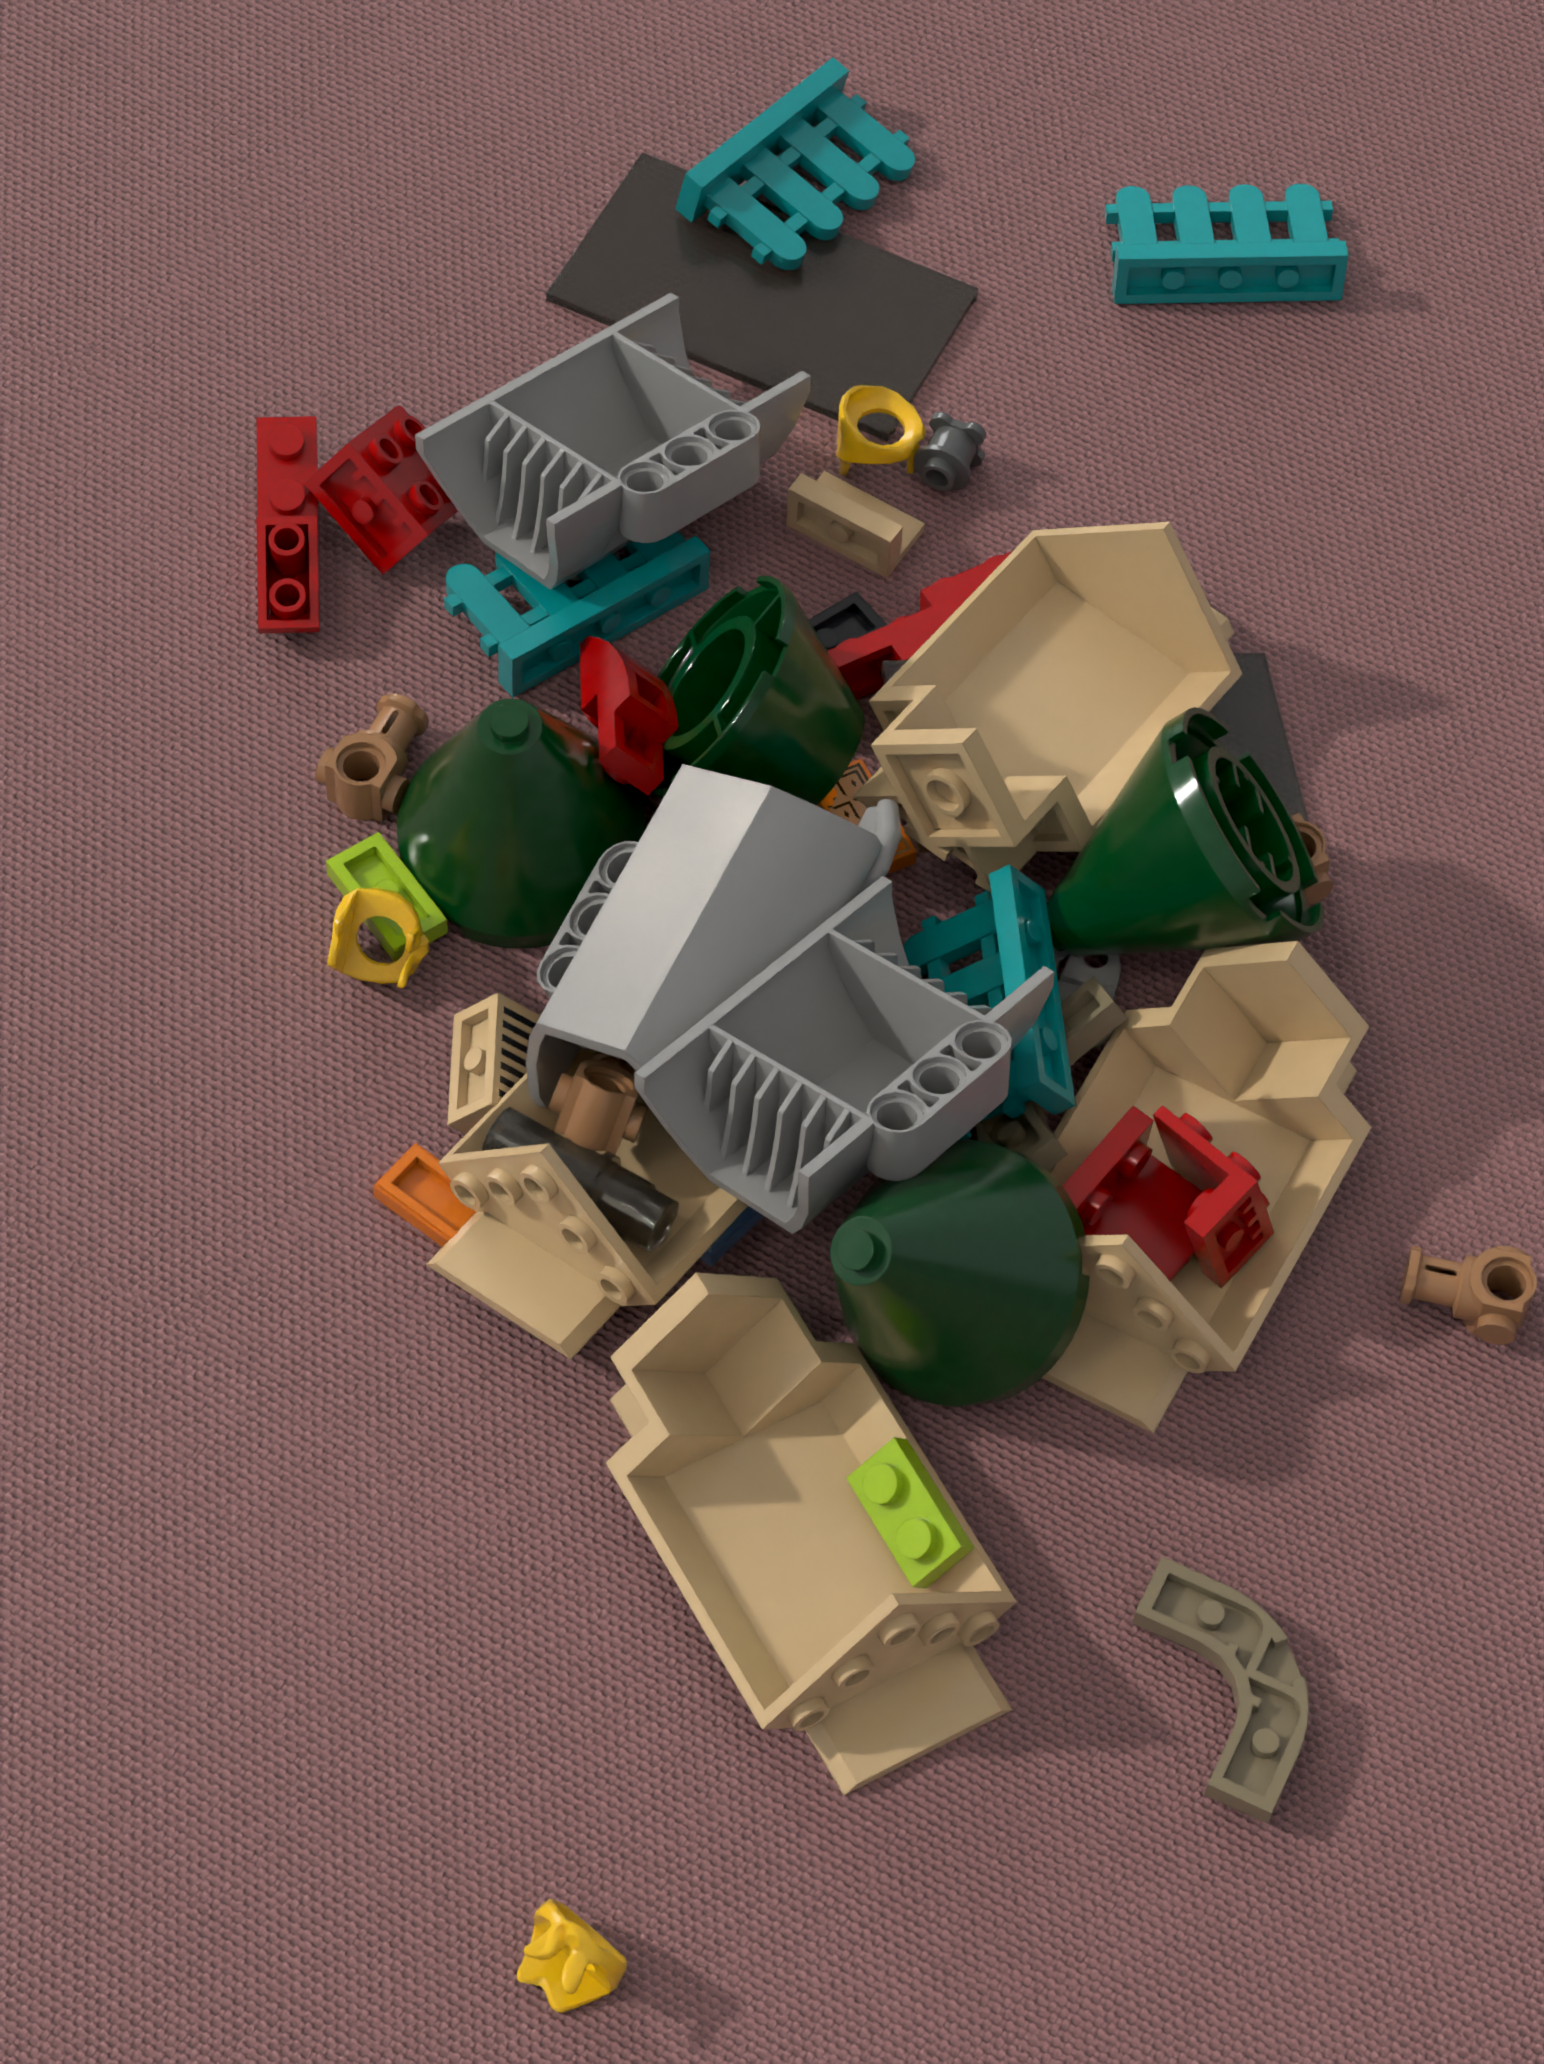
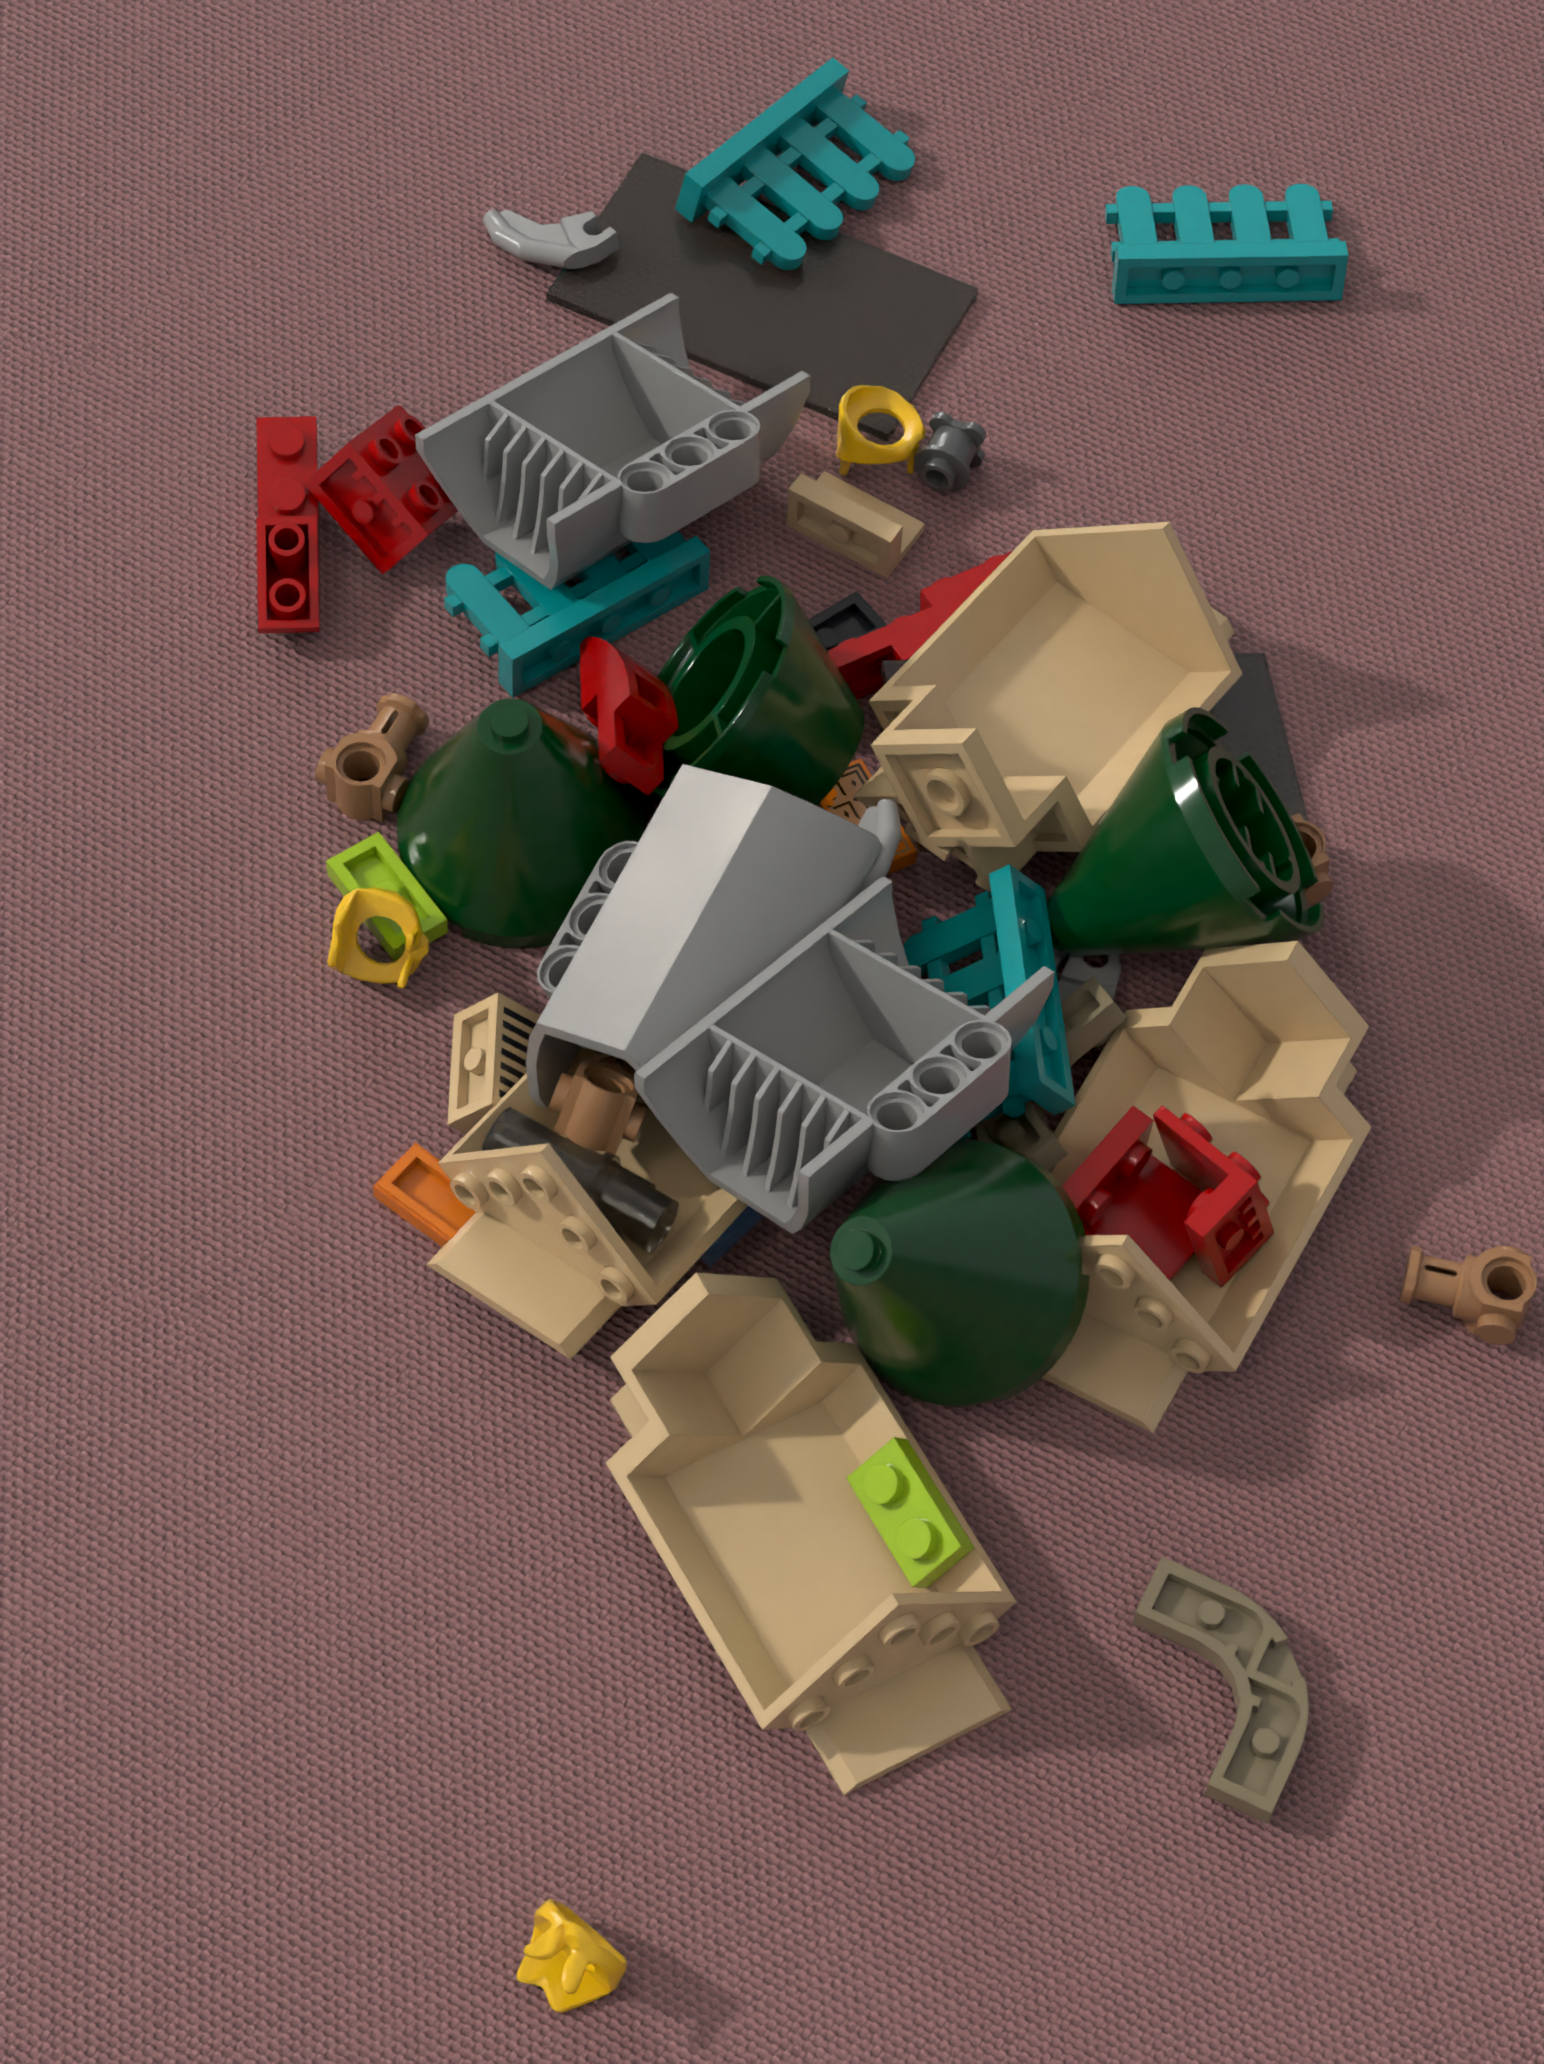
none -> light grey piece [483,209,620,269]

